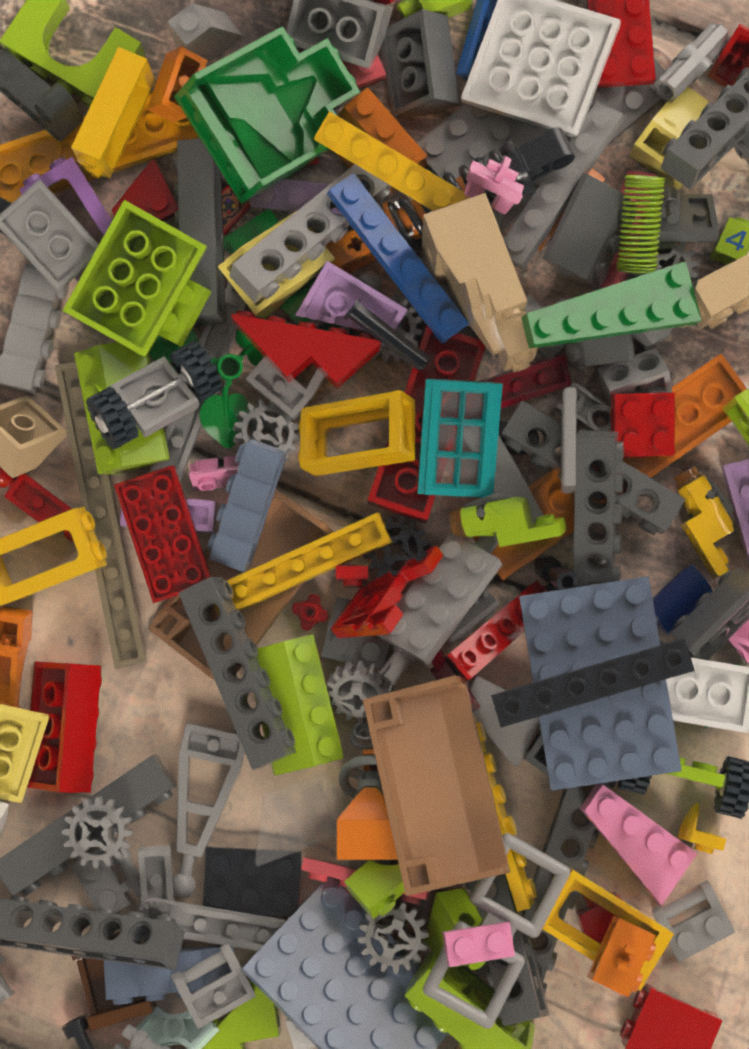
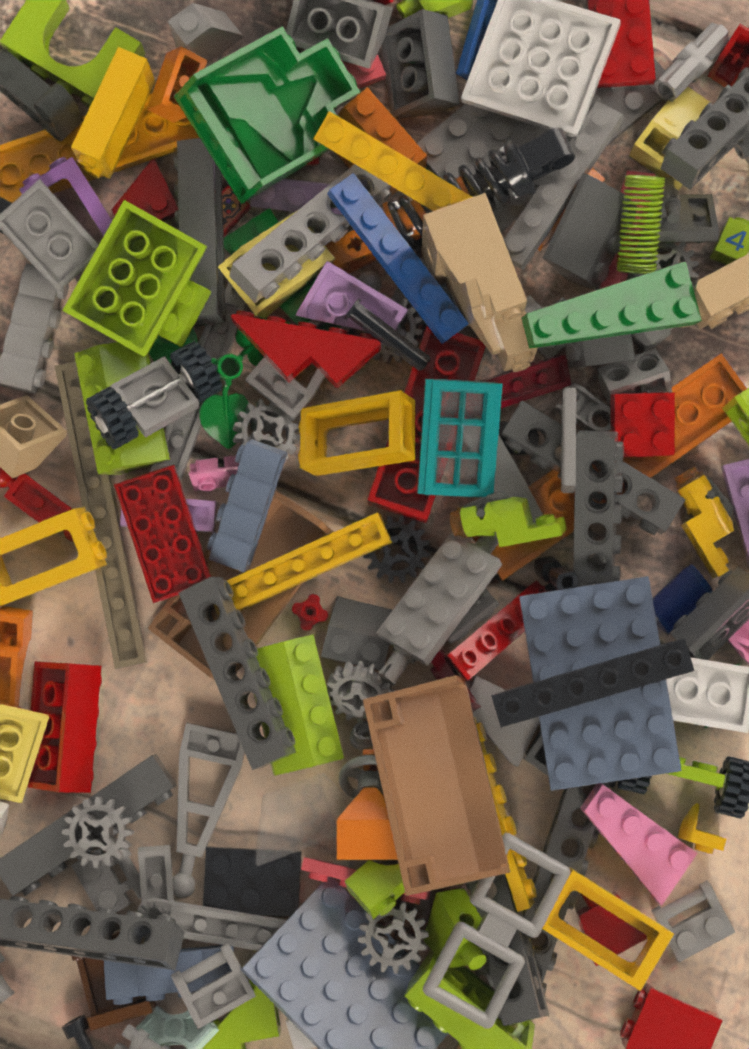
red wing [330,546,443,638] -> none
red plate [336,566,369,588] -> none
bright pink plate [442,921,515,967] -> none
bright pink hips [464,156,524,214] -> none
orange brick [587,916,656,998] -> none

